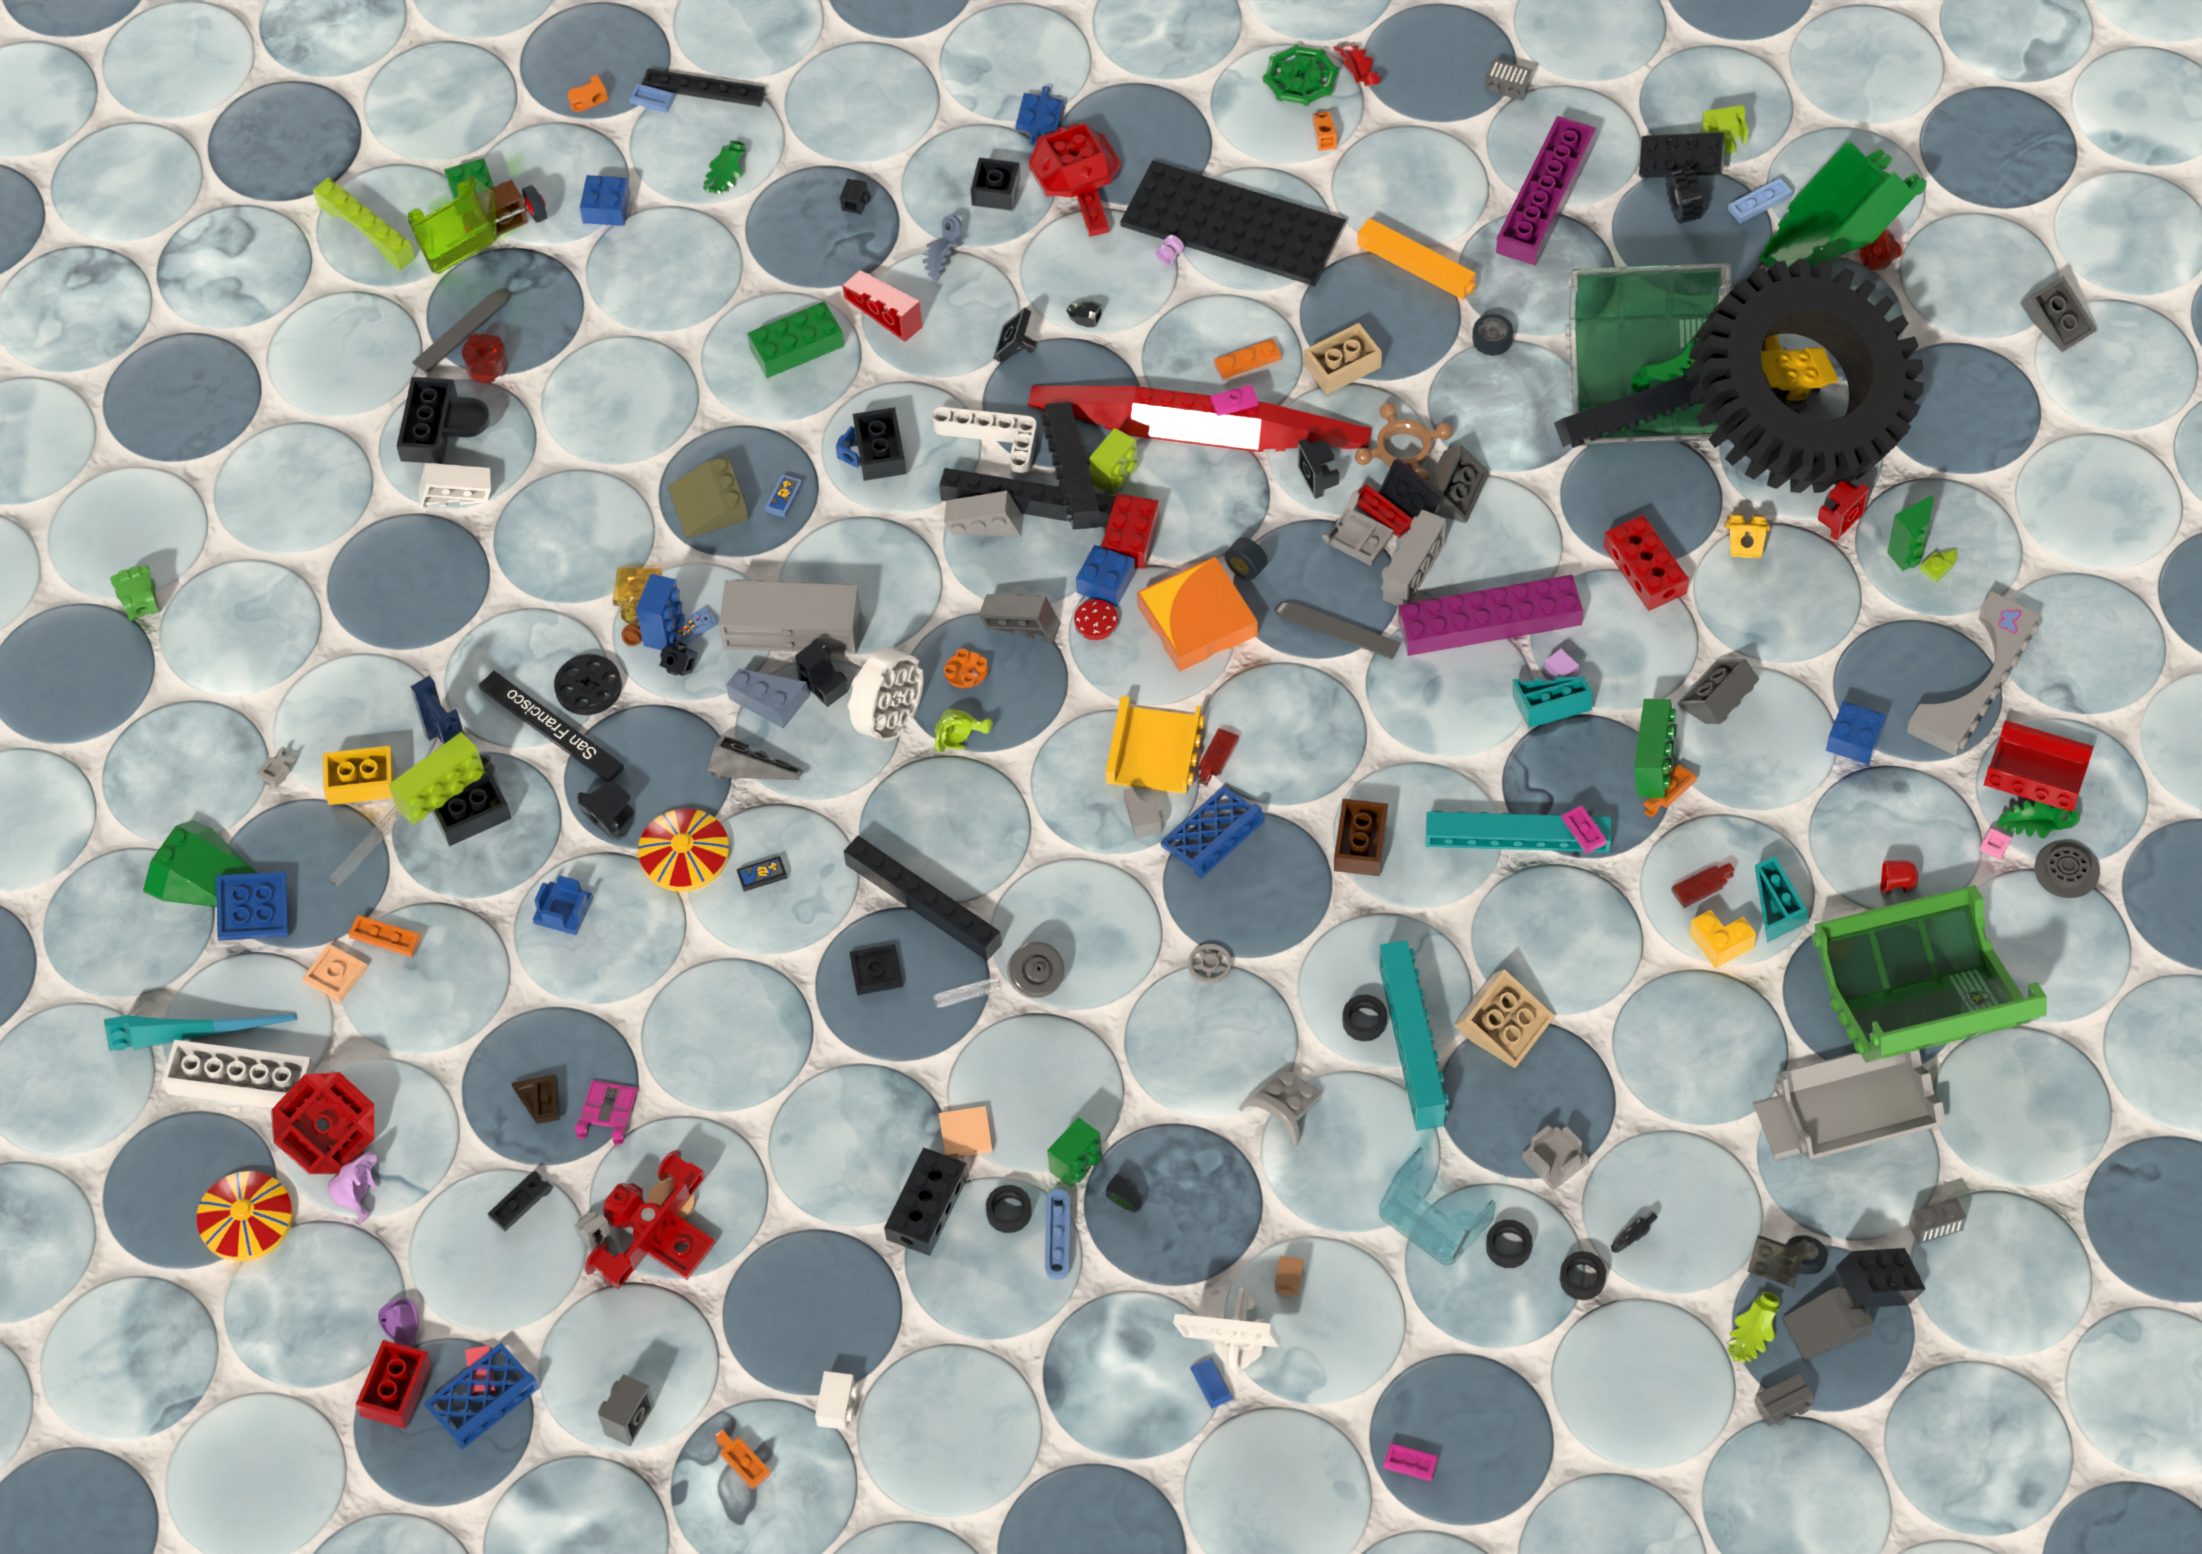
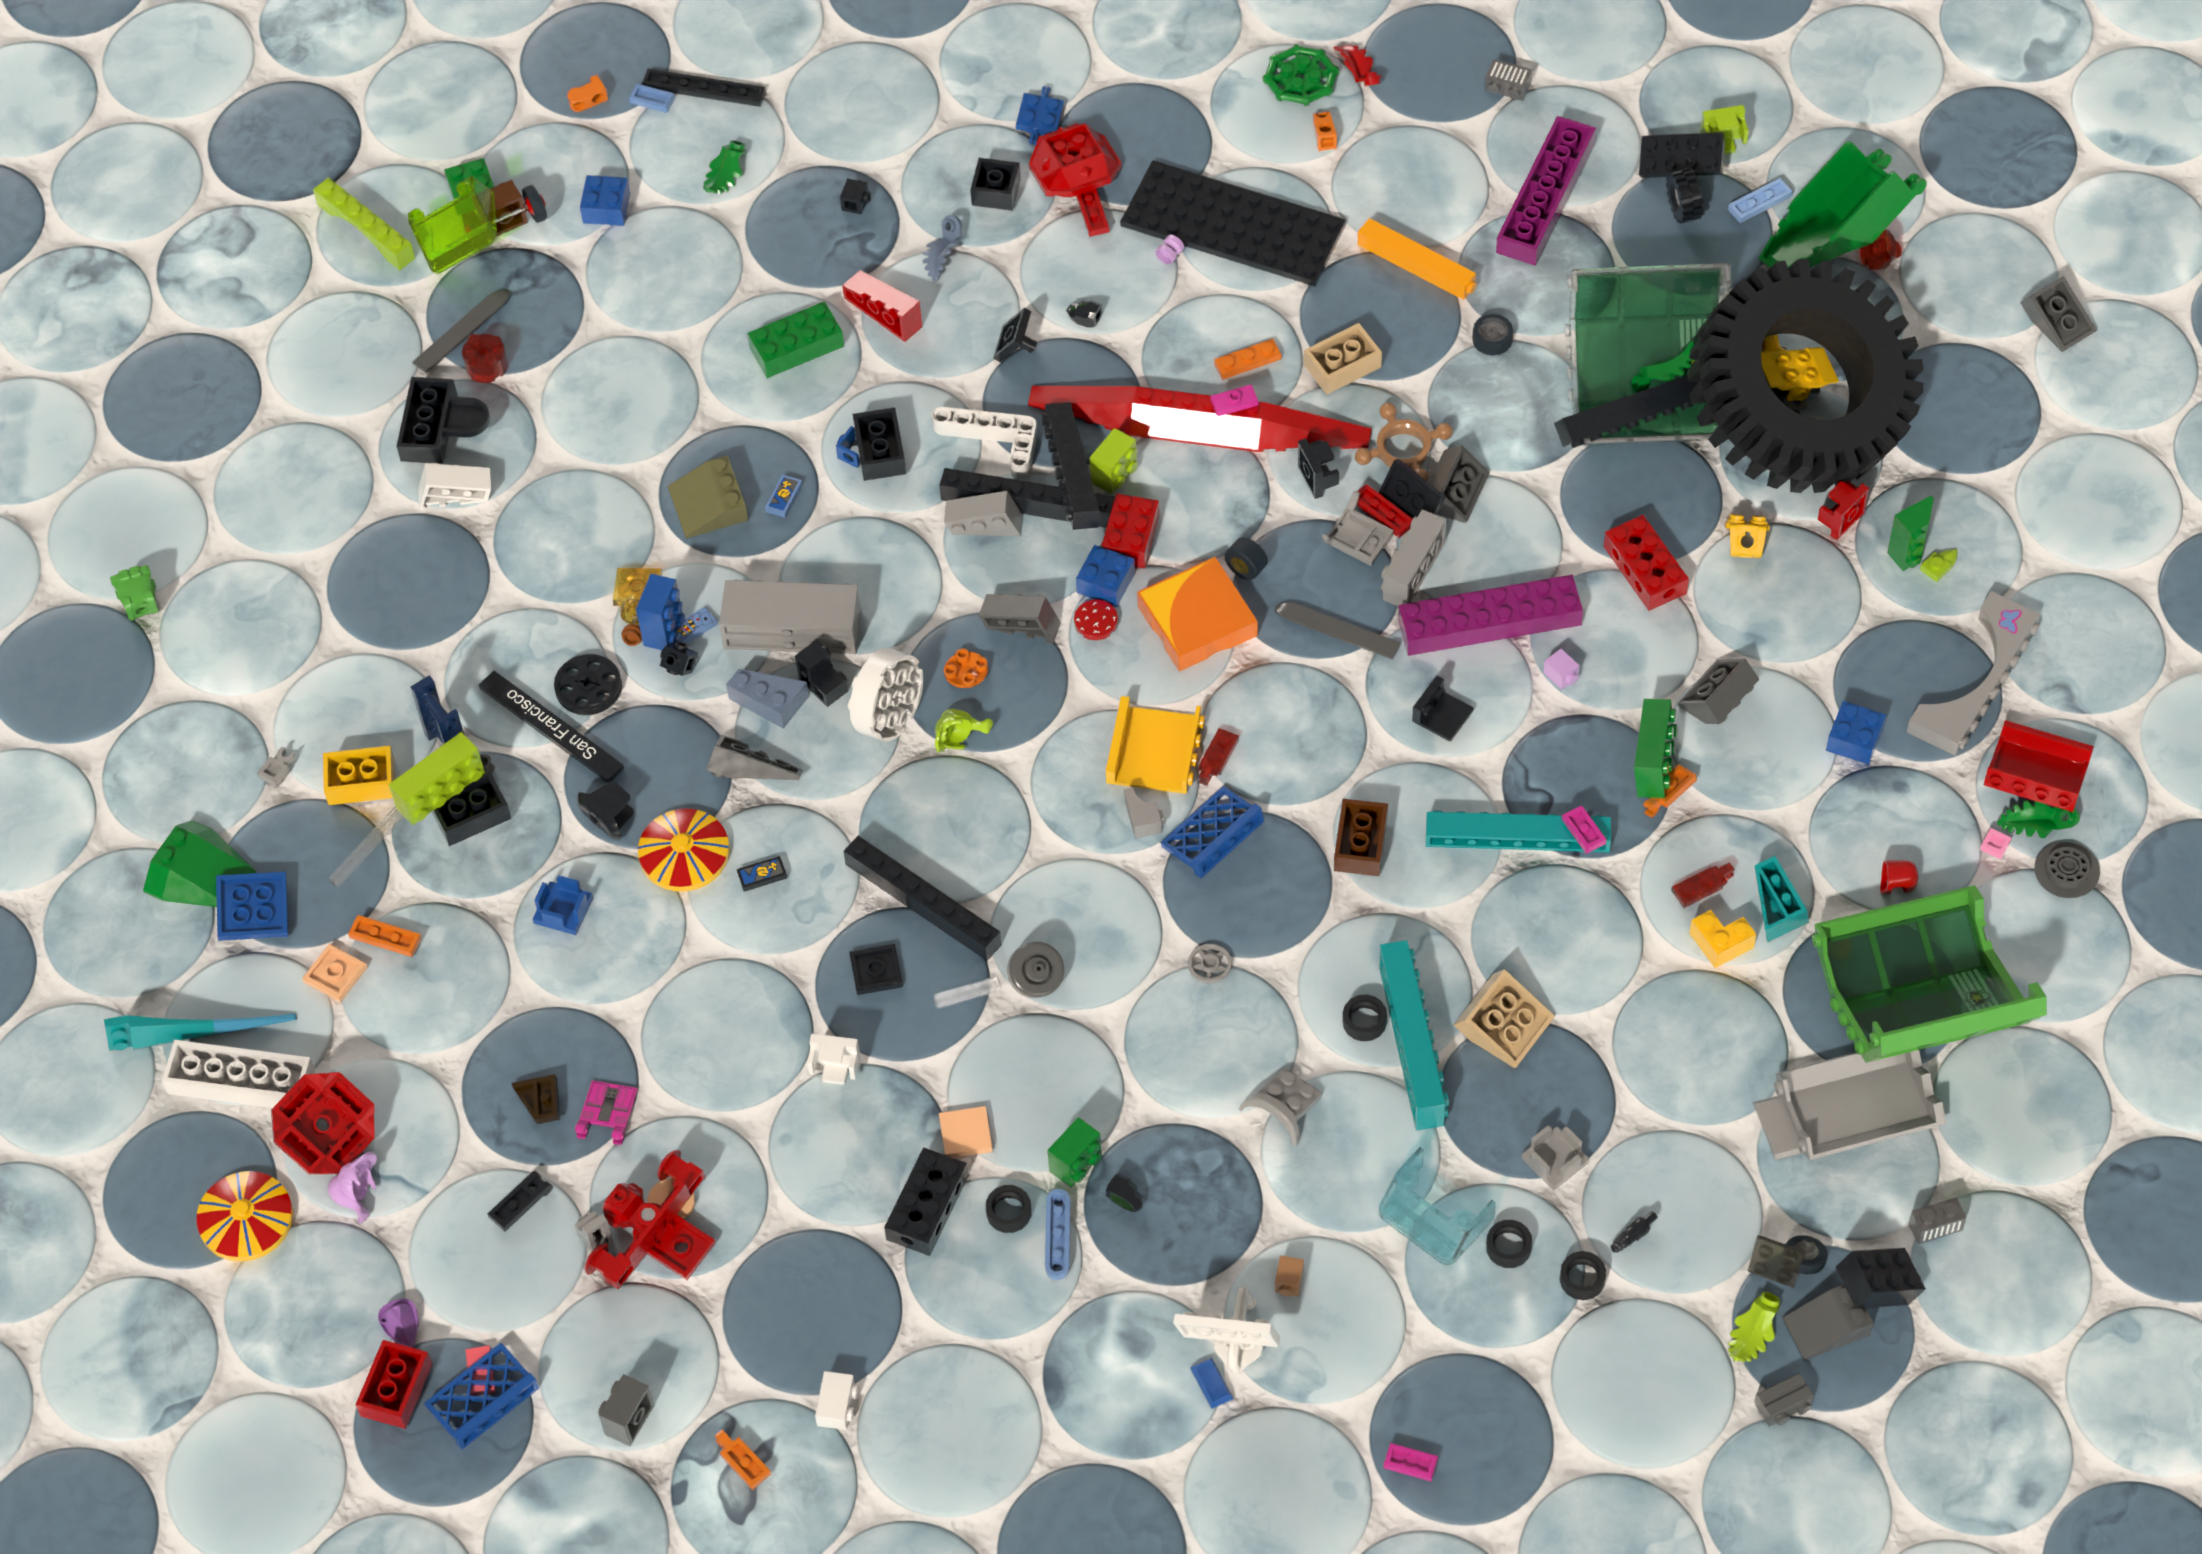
teal wedge [1512,676,1592,728] -> none
none -> white panel [807,1034,861,1085]
none -> black bracket [1412,675,1474,742]

